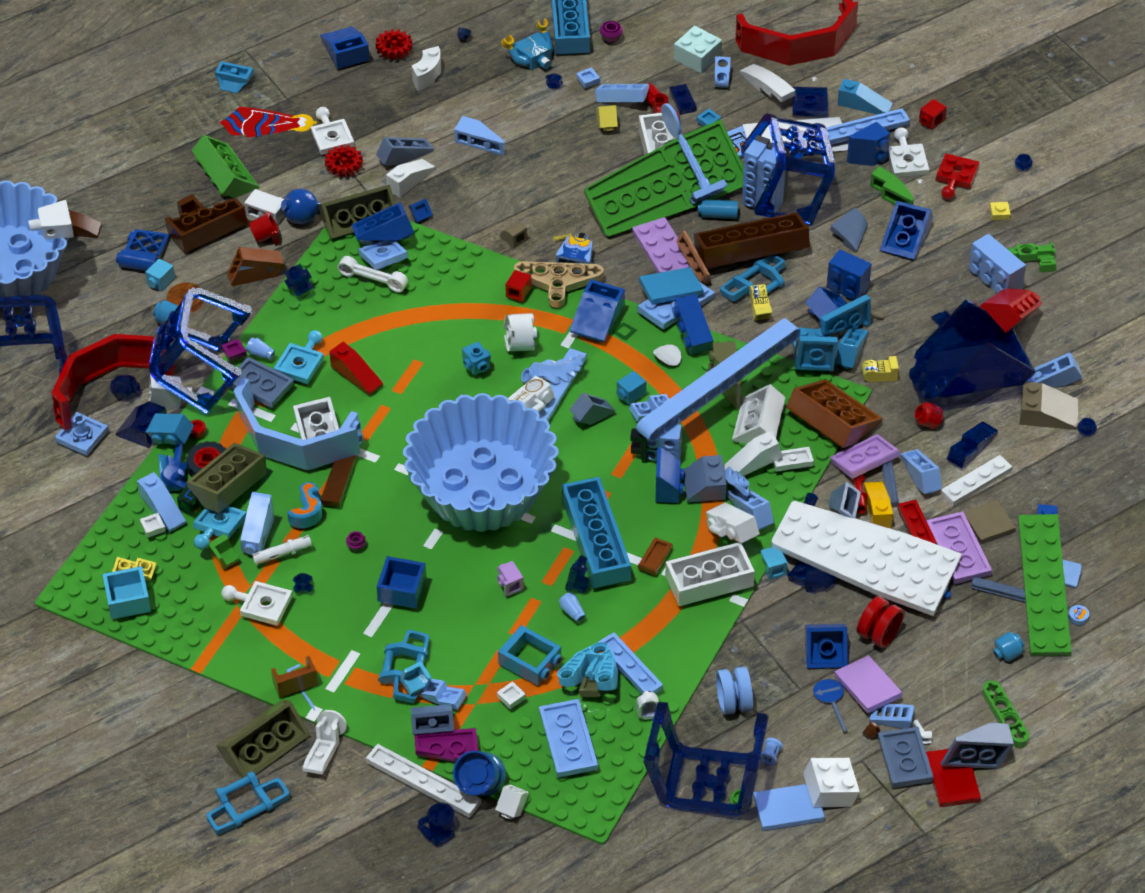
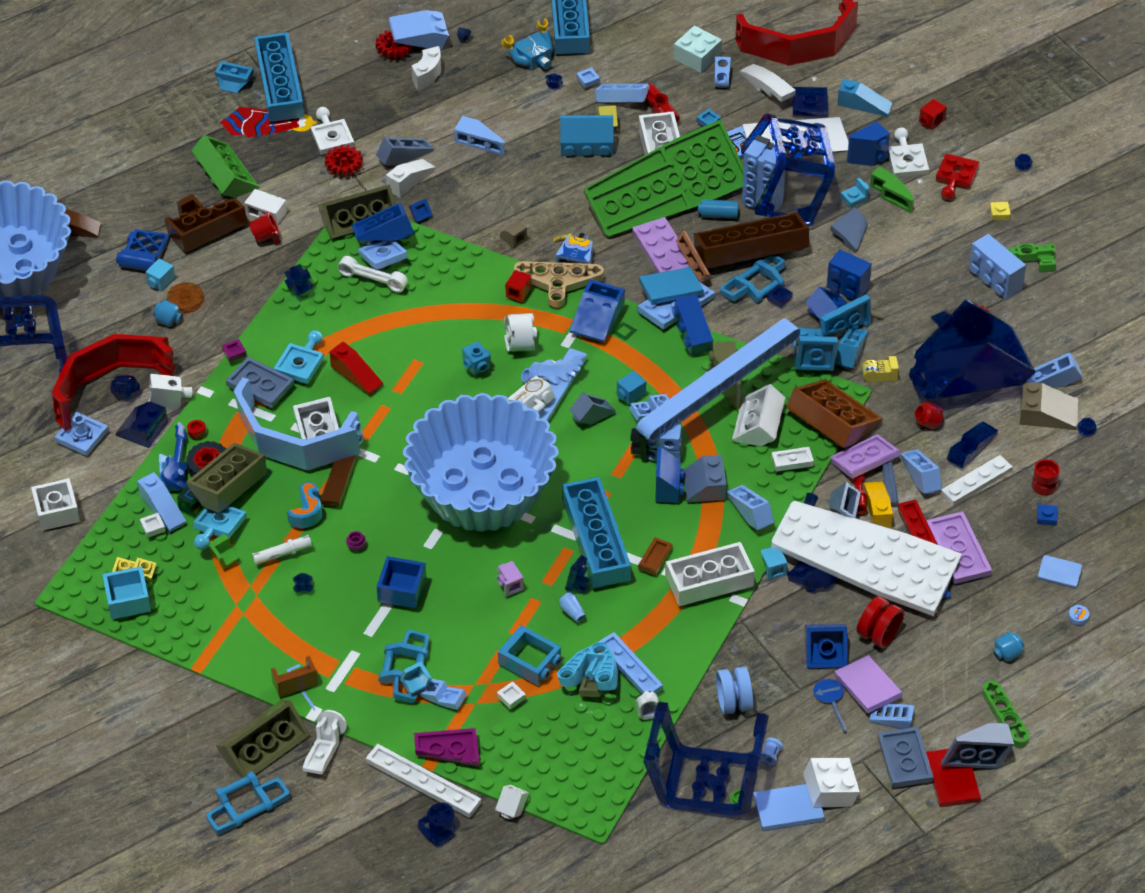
white torso [29,200,74,239] -> none
dark azure brick [146,413,194,445] -> none
clear blue windscreen [149,288,252,414] -> none
white plate [221,581,293,626] -> none
dark orange slope [227,247,284,286] -> none
light blue slope [240,492,274,555] -> none
light blue cone [246,337,275,360] -> none
blue brick [281,189,321,225] -> none
blue slope [320,26,370,69] -> none
sand blue brick [410,704,454,734] -> none
blue wheel [453,751,506,796] -> none
light blue plate [539,699,598,778] -> none
magenta cone [600,21,623,43] -> none
white sticker [653,344,681,366] -> none
light blue piece [661,103,727,205] -> none
clear blue plate [669,84,697,115] -> none
white piece [706,502,760,543] -> none
white slope [724,430,783,476] -> none
light blue slope [724,466,749,497] -> none
light yellow leg [749,284,772,321] -> none
light blue plate [807,108,910,149] -> none
reddish brown hinge [862,720,880,738] -> none
blue slope [880,201,933,260] -> none
white hand [913,720,932,744] -> none
dark tan tile [963,500,1016,544] -> none
sand blue axle [971,577,1025,602] -> none
red slope [981,288,1043,333] -> none
bright green plate [1018,514,1071,657] -> none
none -> white brick [31,478,80,531]
none -> dark azure brick [254,32,304,122]
none -> light blue slope [388,10,449,51]
none -> dark azure slope [560,115,614,156]
none -> clear blue plate [767,284,793,308]
none -> medium azure bracket [840,178,870,208]
none -> red wheel [1032,459,1060,496]

